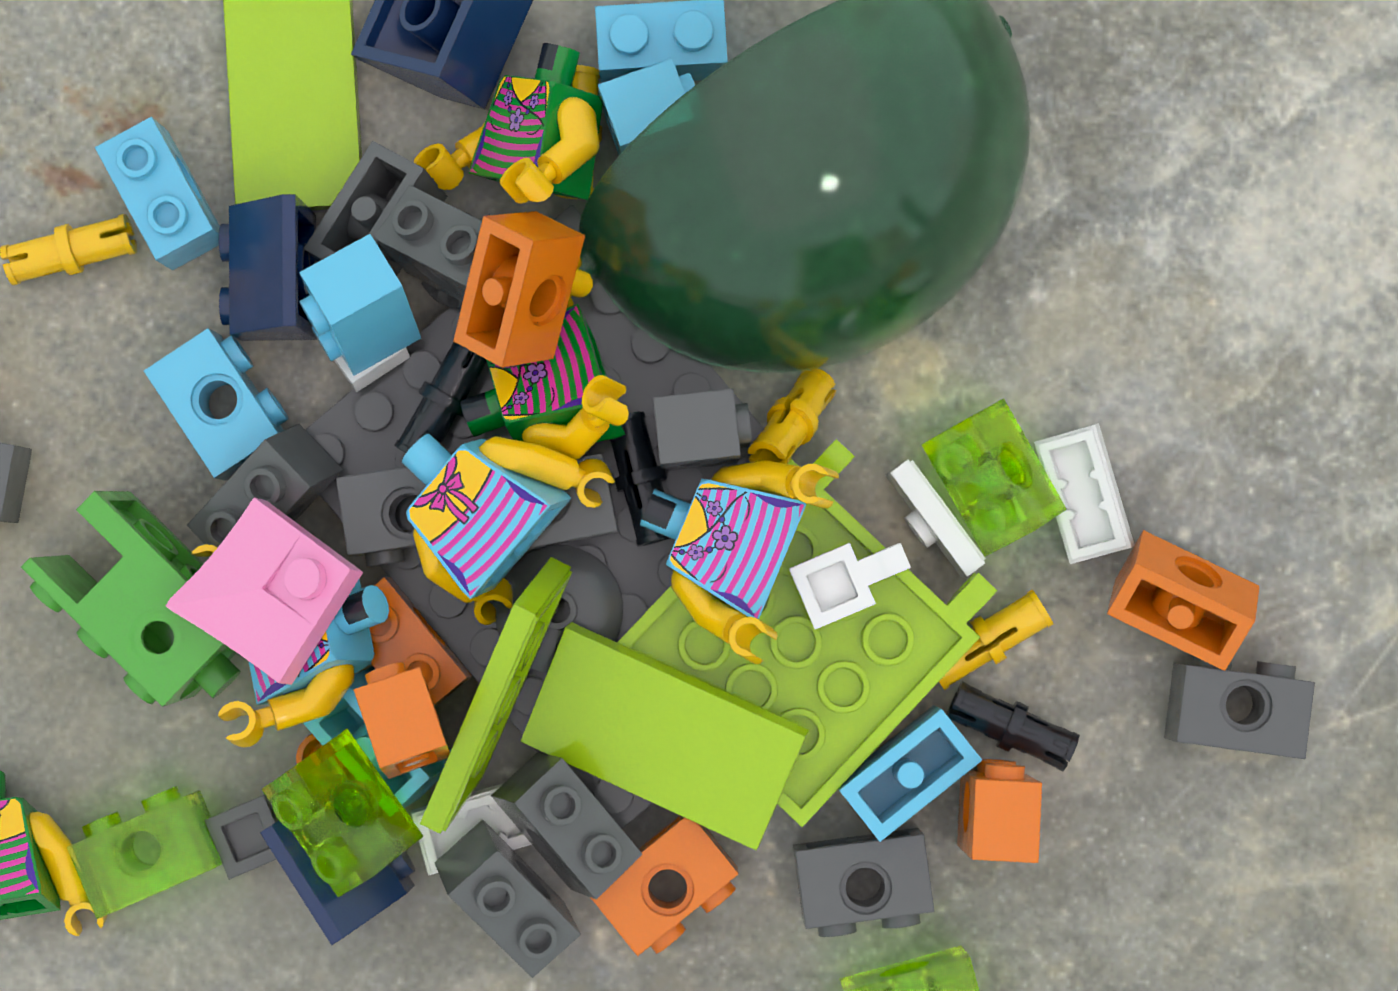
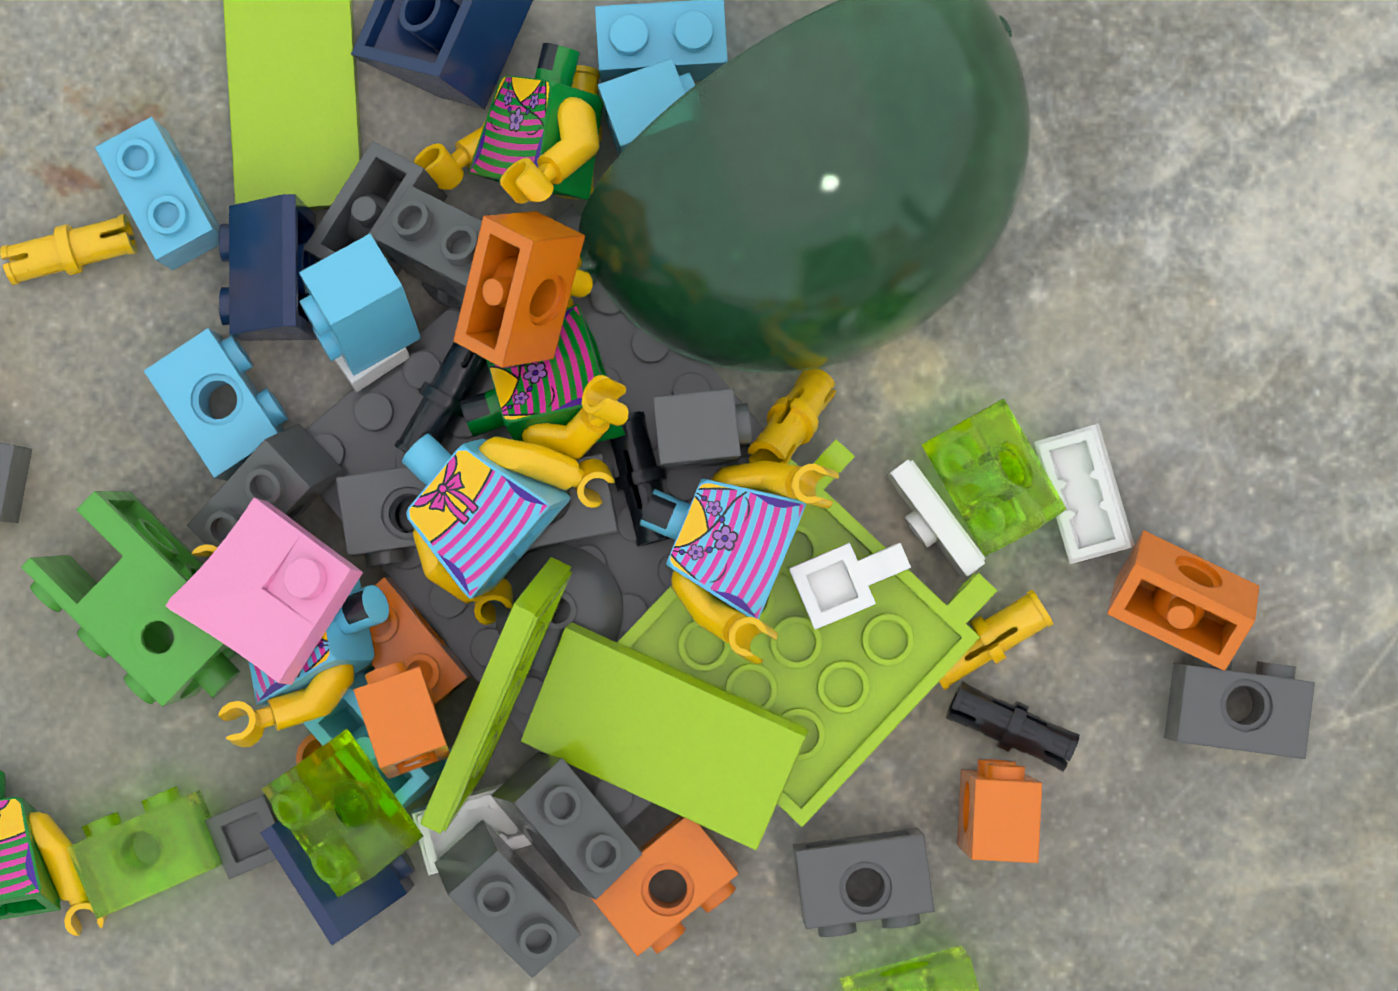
medium azure brick [838,705,982,842] -> none

